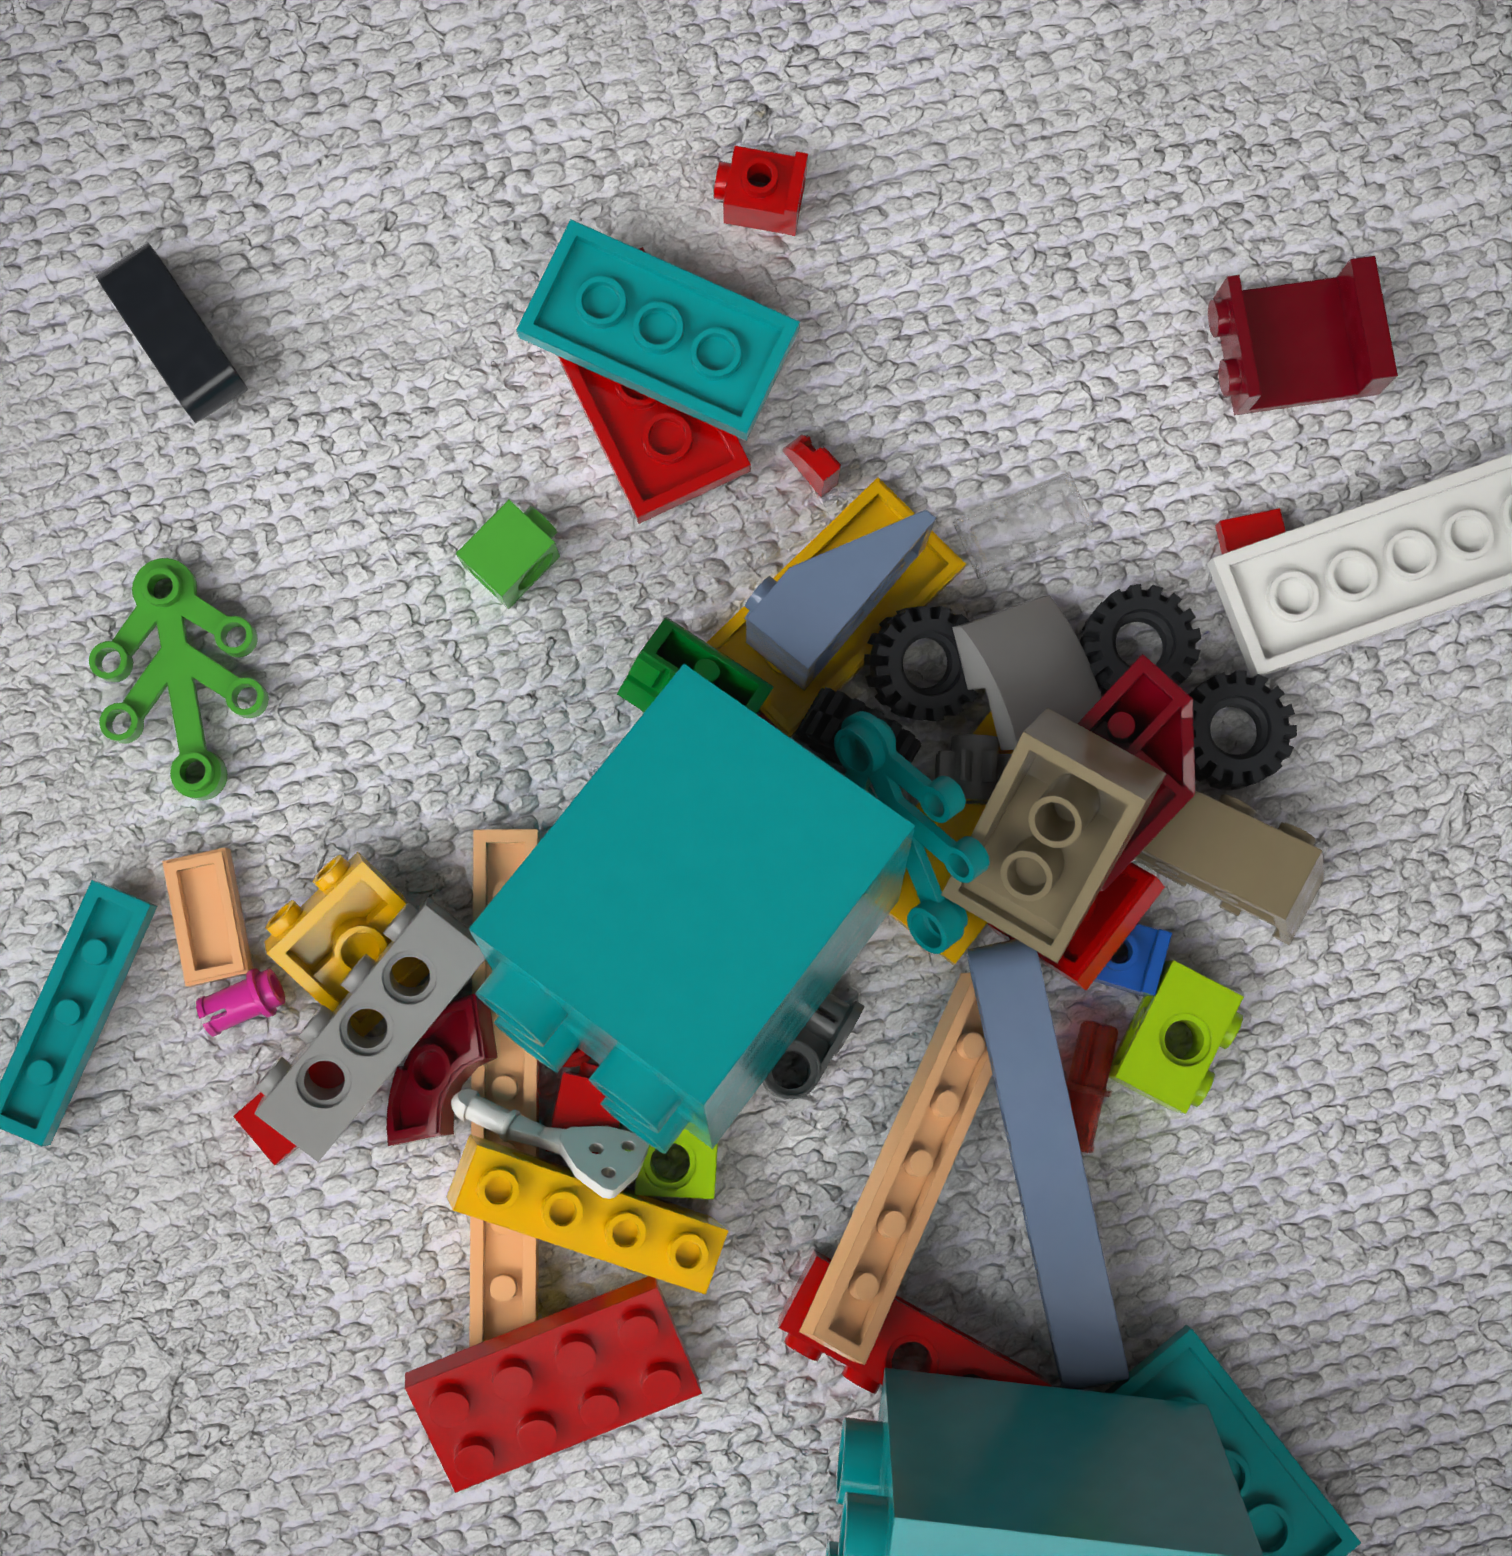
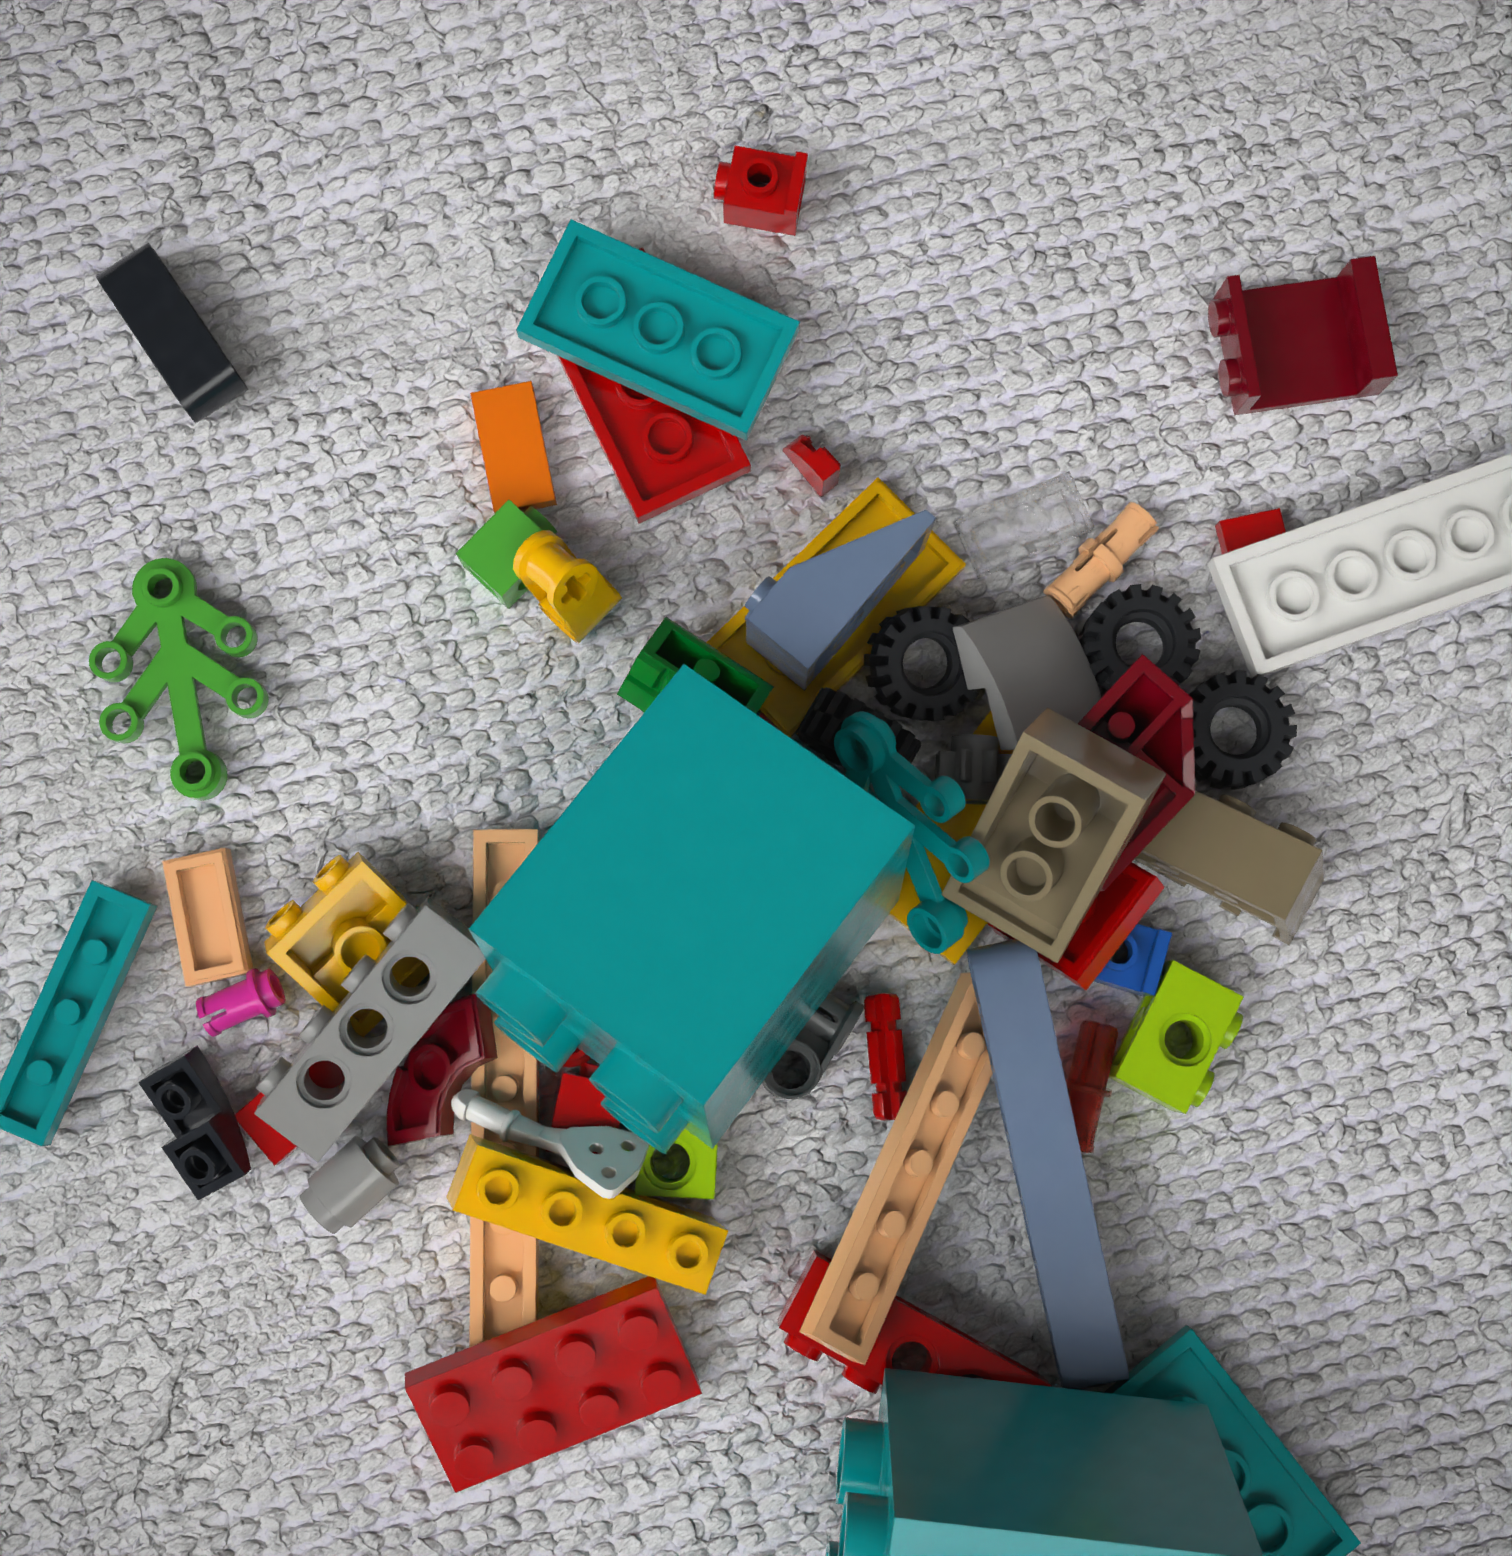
none -> black slope [138,1046,251,1200]
none -> light grey brick [300,1136,400,1234]
none -> orange tile [470,381,557,513]
none -> yellow piece [513,530,622,644]
none -> red axle [864,993,907,1121]
none -> light nougat pin [1043,502,1159,619]

